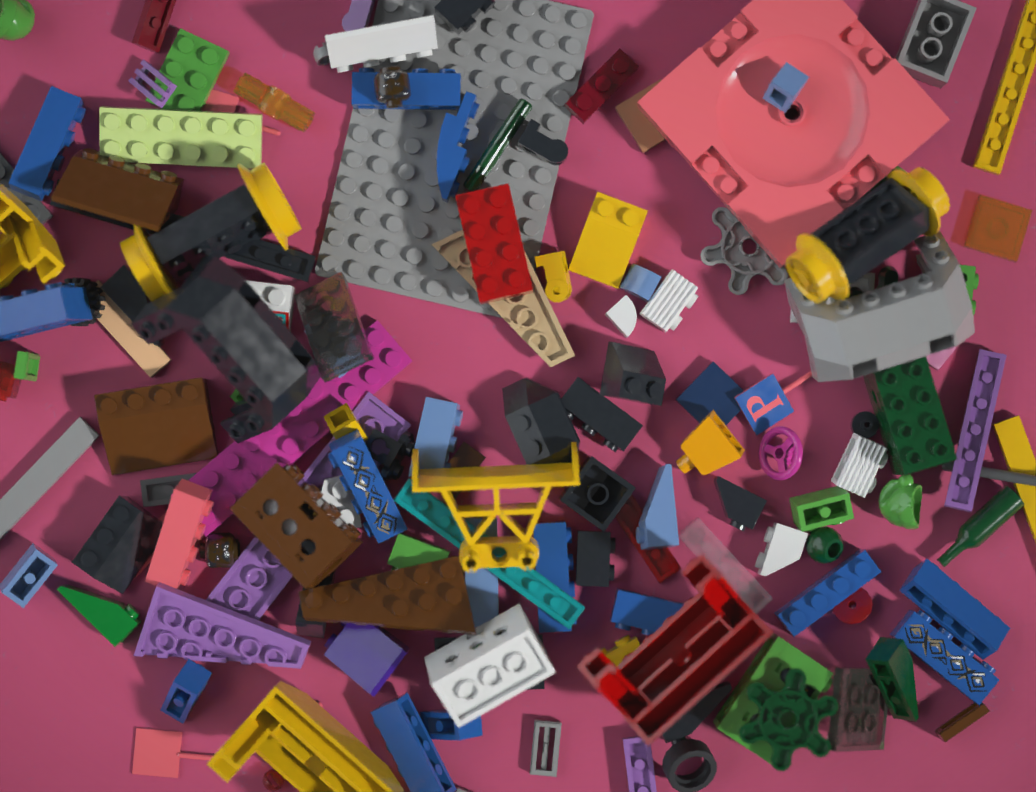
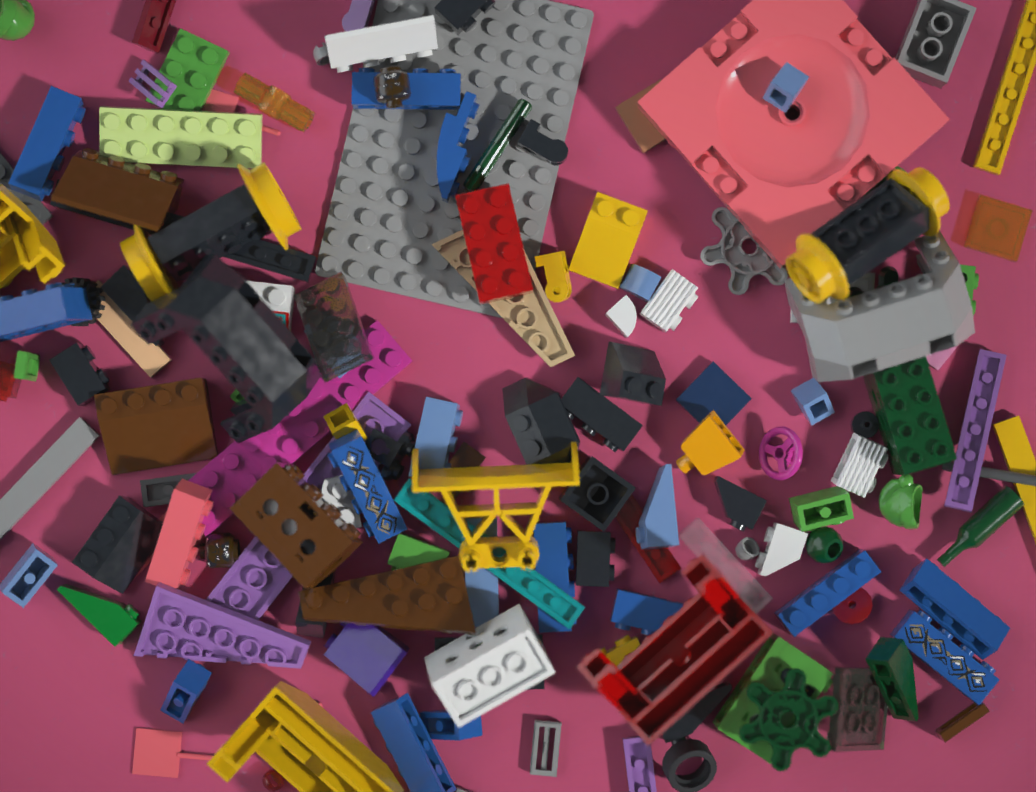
dark red plate [564,48,639,124] -> none
blue piece [734,371,812,436] -> none
none -> black brick [49,343,110,406]
none -> light grey hinge [735,537,759,561]
none -> medium blue brick [791,378,835,425]

